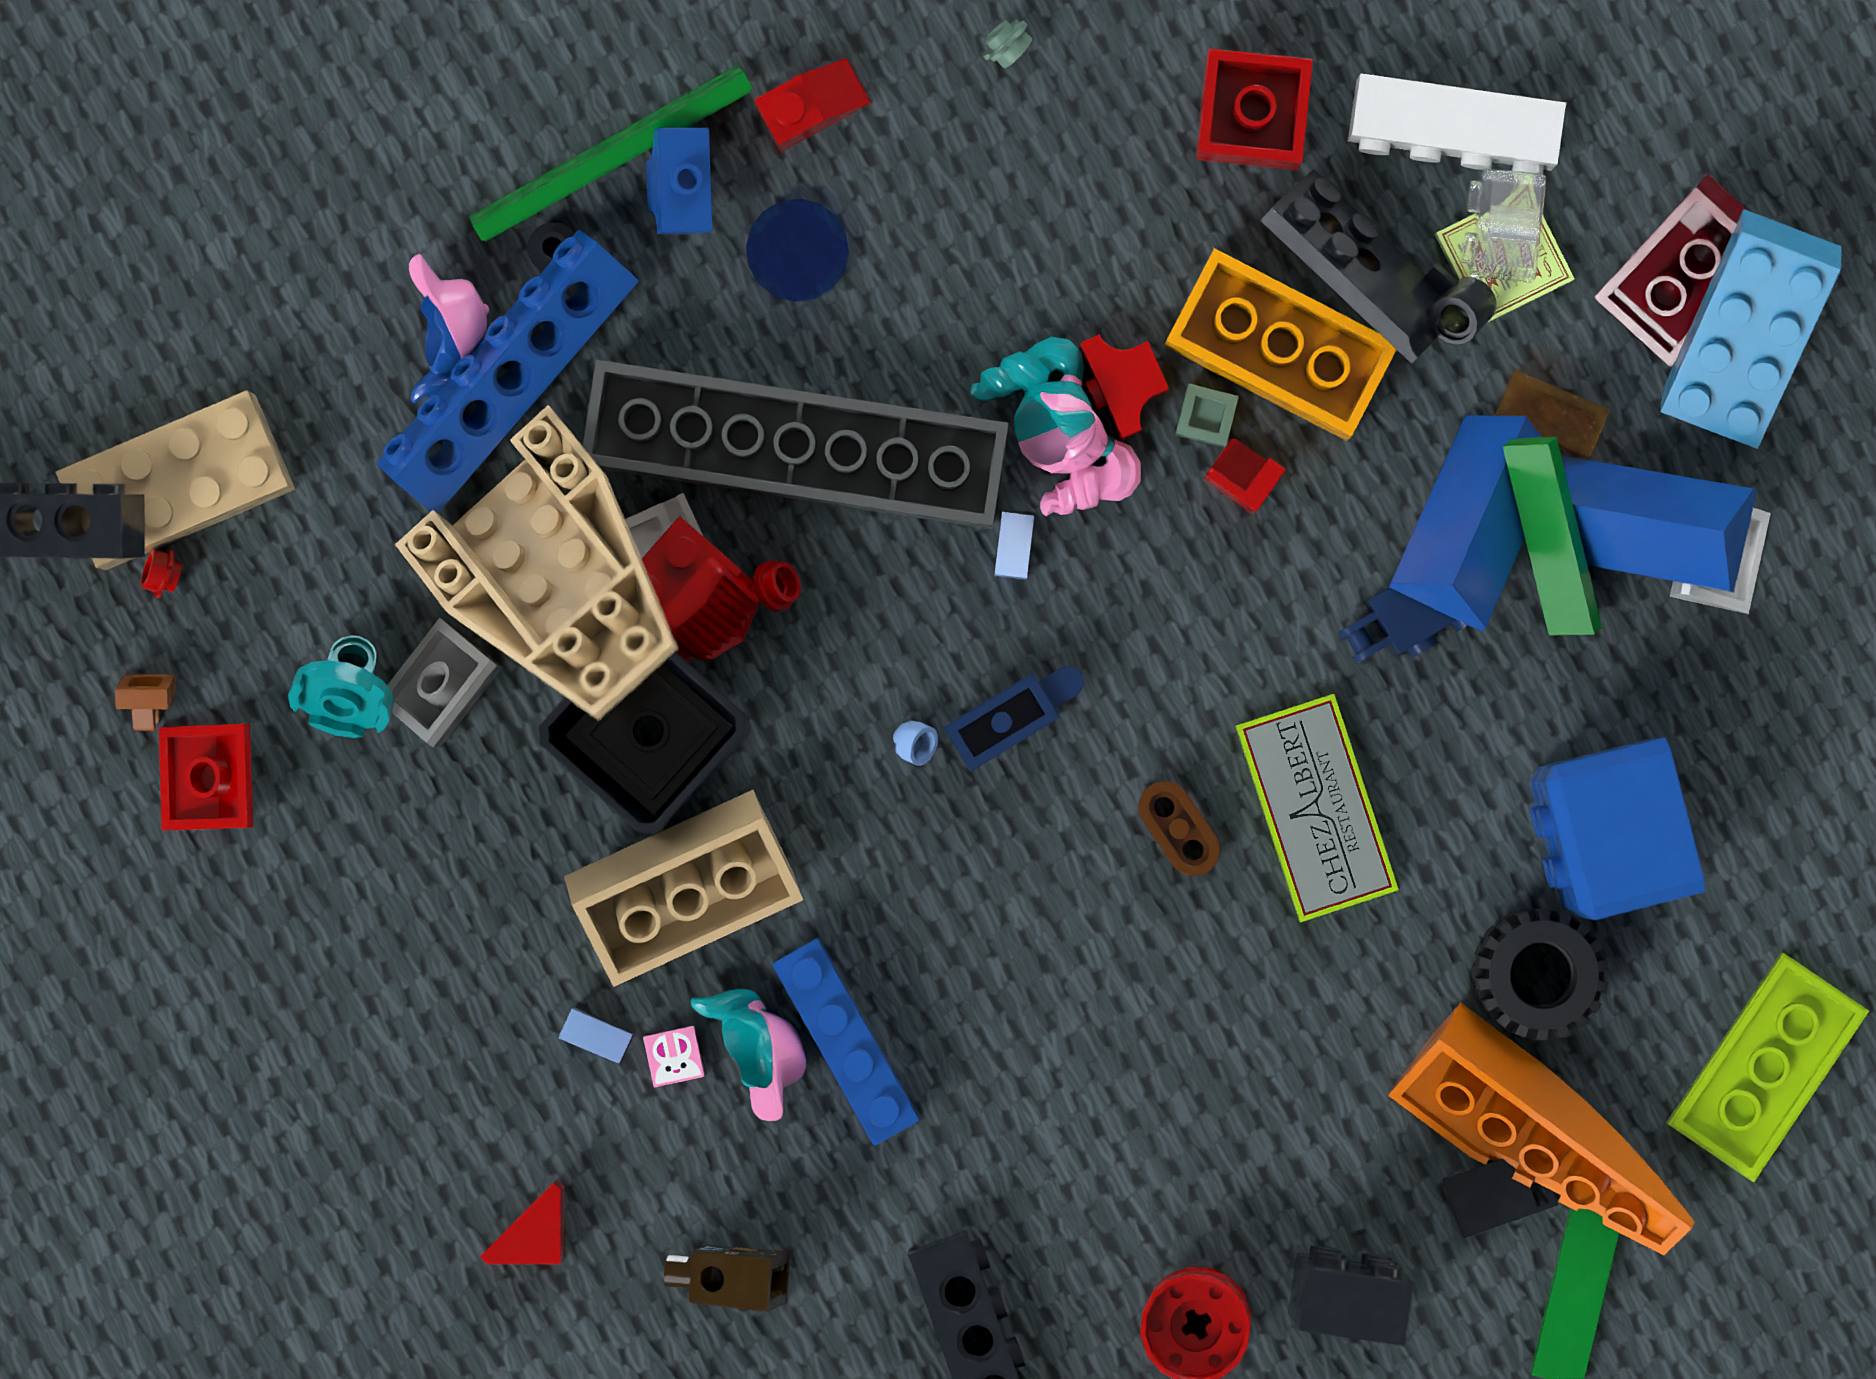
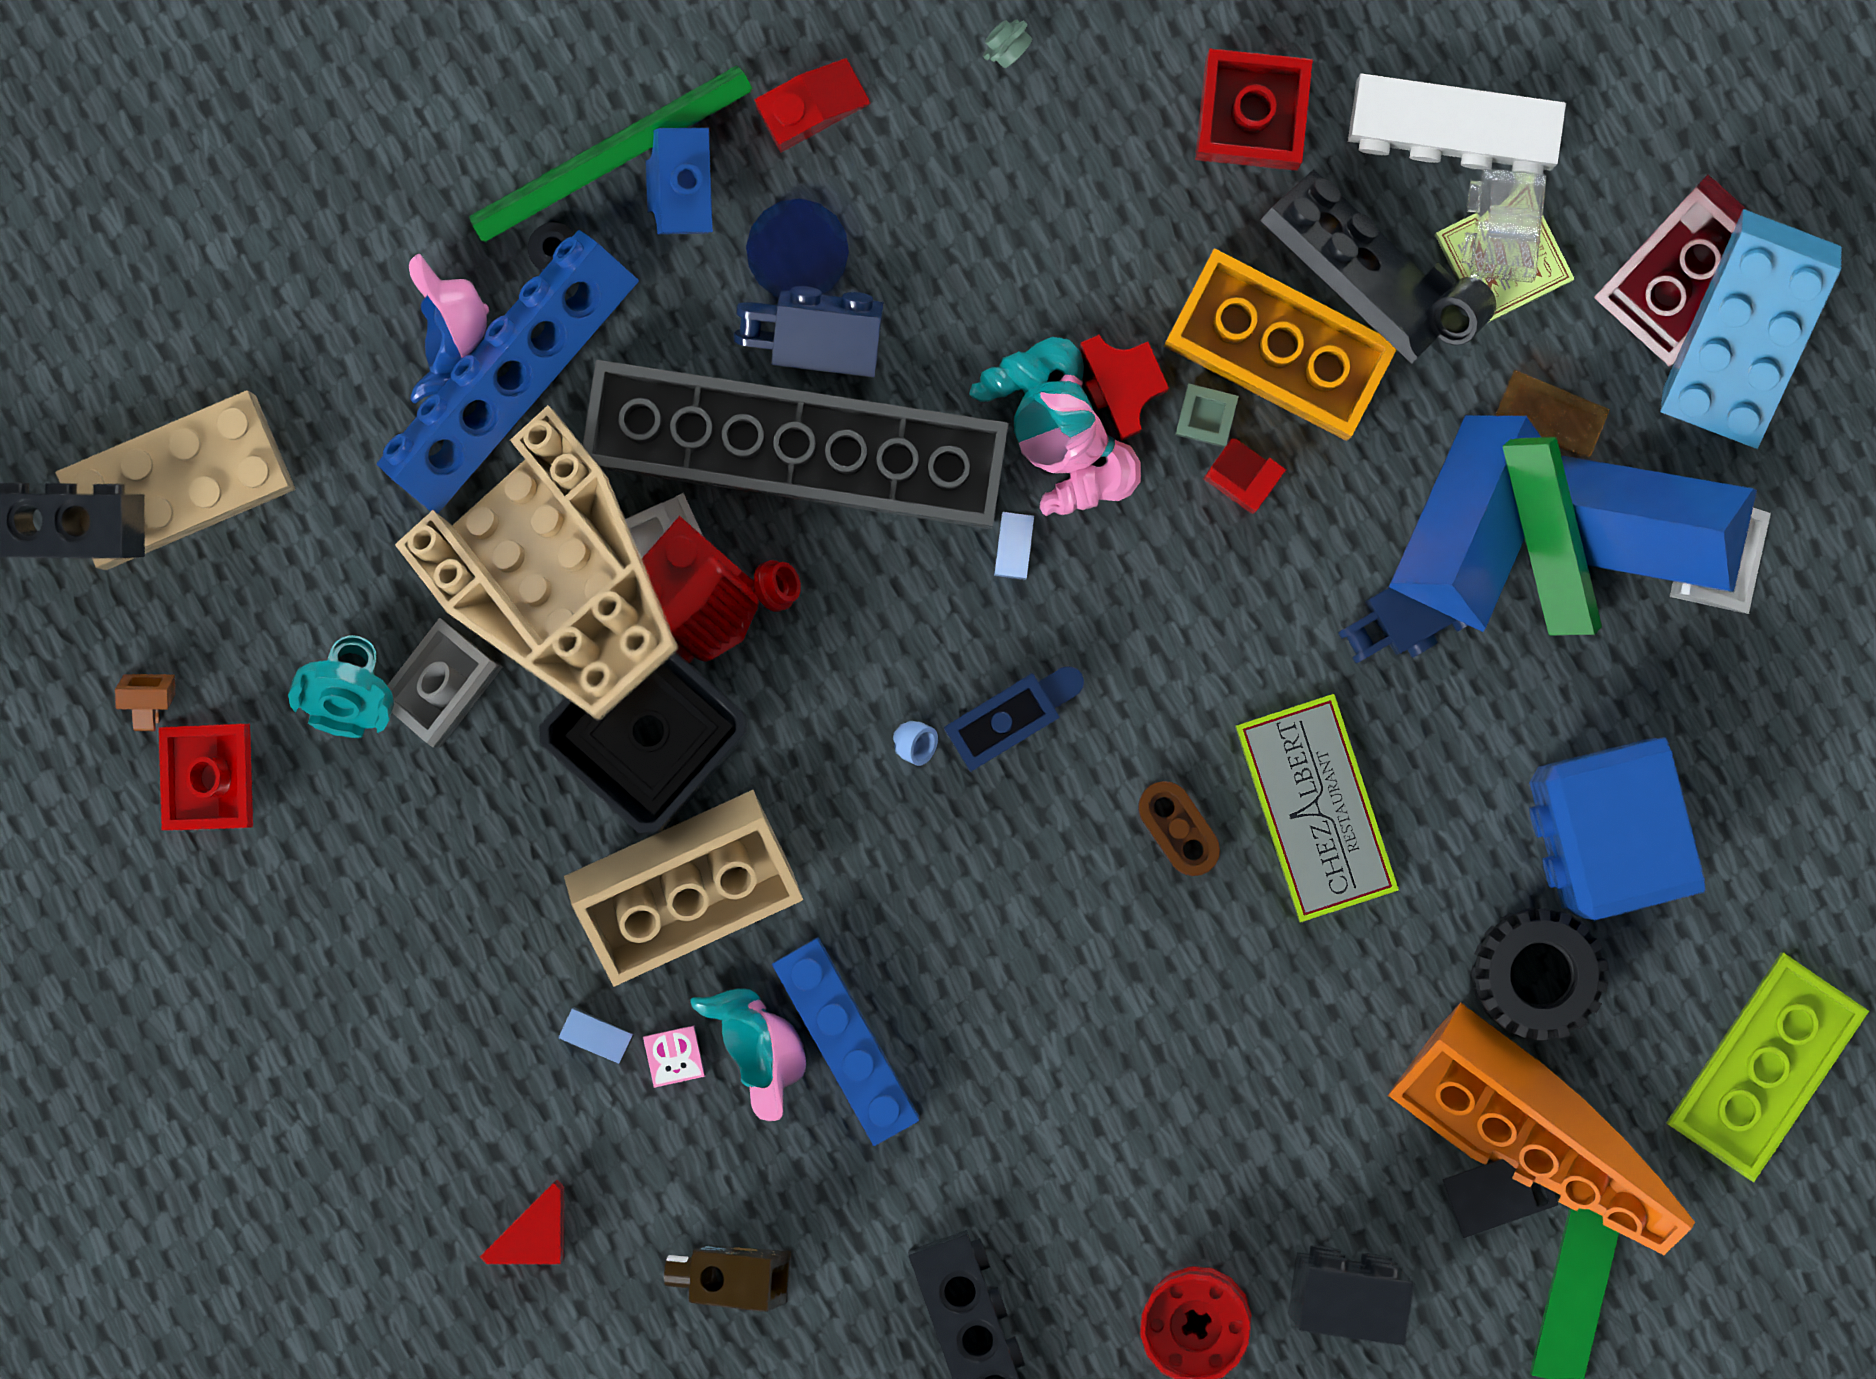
red plate [140,549,182,598] -> none
none -> dark blue brick [734,286,884,377]

